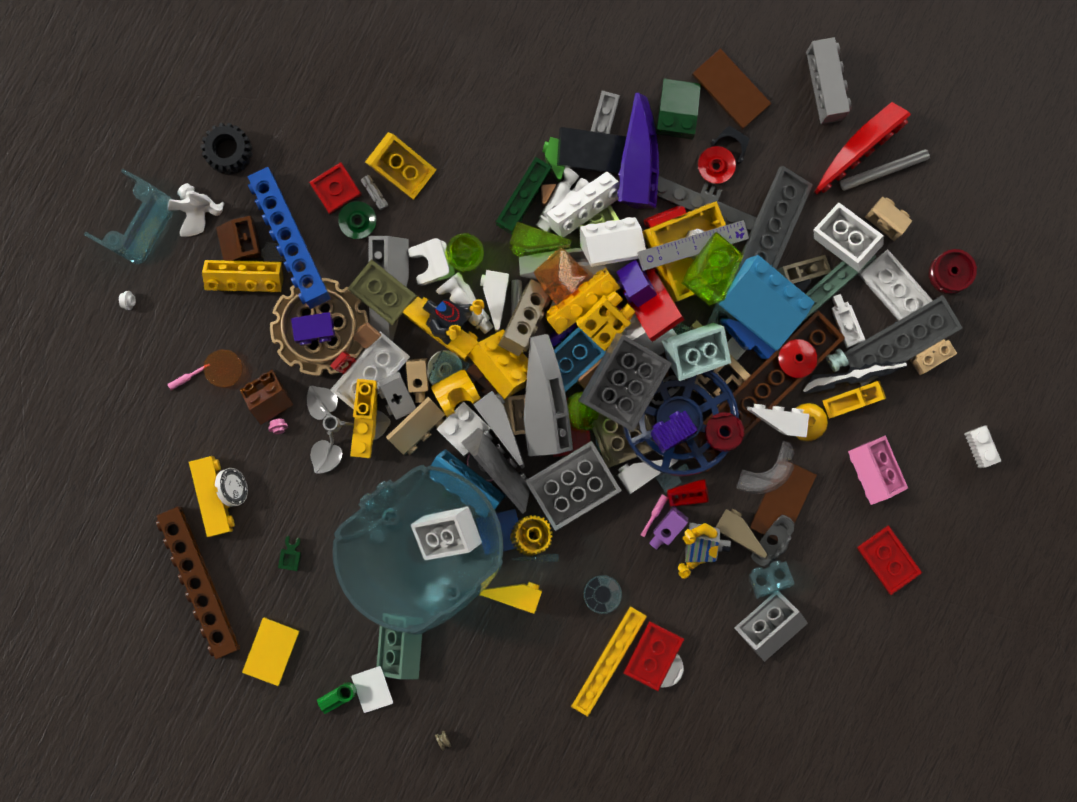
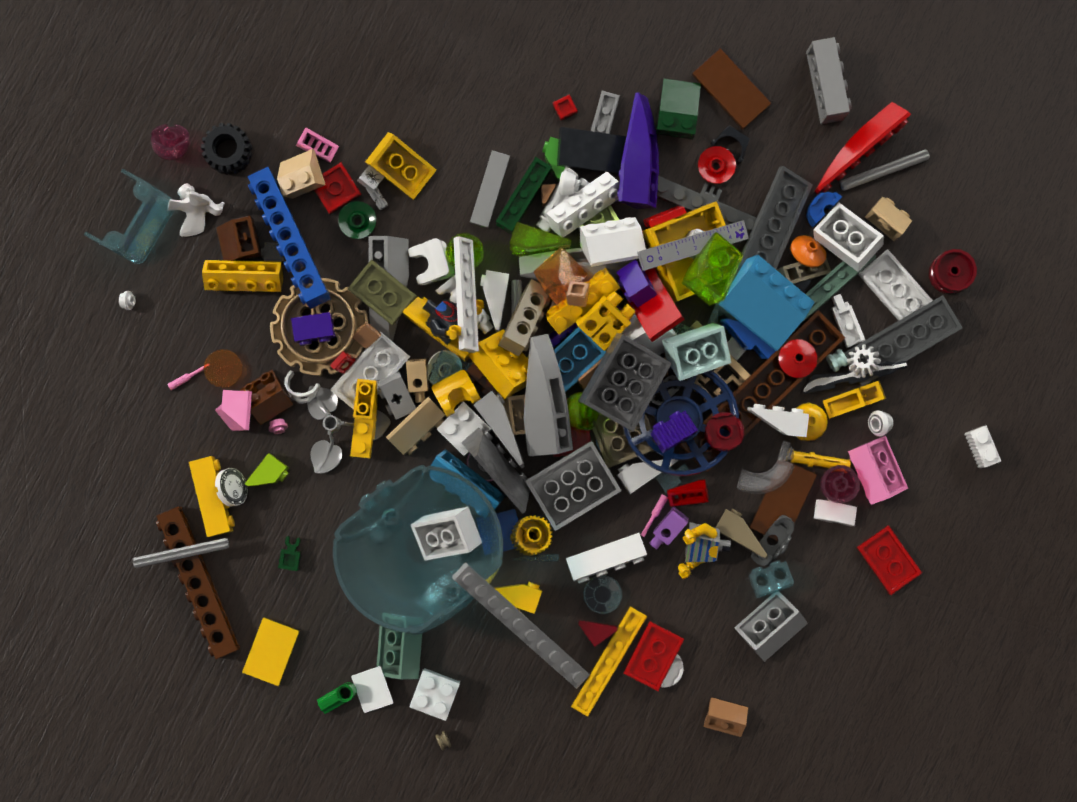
tan window [910,339,957,375] -> none
none -> light grey axle [133,538,229,568]
none -> clear pink cylinder [151,124,190,160]
none -> bright pink slope [215,390,252,431]
none -> lime slope [245,453,289,487]
none -> tan slope [277,149,325,198]
none -> white helmet [284,370,321,404]
none -> bright pink slope [296,128,339,163]
none -> light grey tile [357,165,384,192]
none -> white brick [409,668,460,721]
none -> light grey plate [452,562,590,689]
none -> white plate [454,236,479,353]
none -> light grey tile [470,150,510,228]
none -> red tile [553,94,578,120]
none -> white cone [559,170,580,196]
none -> medium nougat slope [566,281,590,307]
none -> white brick [566,533,647,584]
none -> dark red slope [578,620,617,647]
none -> medium nougat panel [704,698,748,737]
none -> orange dish [791,235,826,268]
none -> yellow pin [791,450,851,472]
none -> blue cylinder [806,192,843,228]
none -> white slope [814,499,857,526]
none -> clear pink cylinder [820,465,860,504]
none -> white gear [847,344,881,378]
none -> white cone [868,410,893,437]

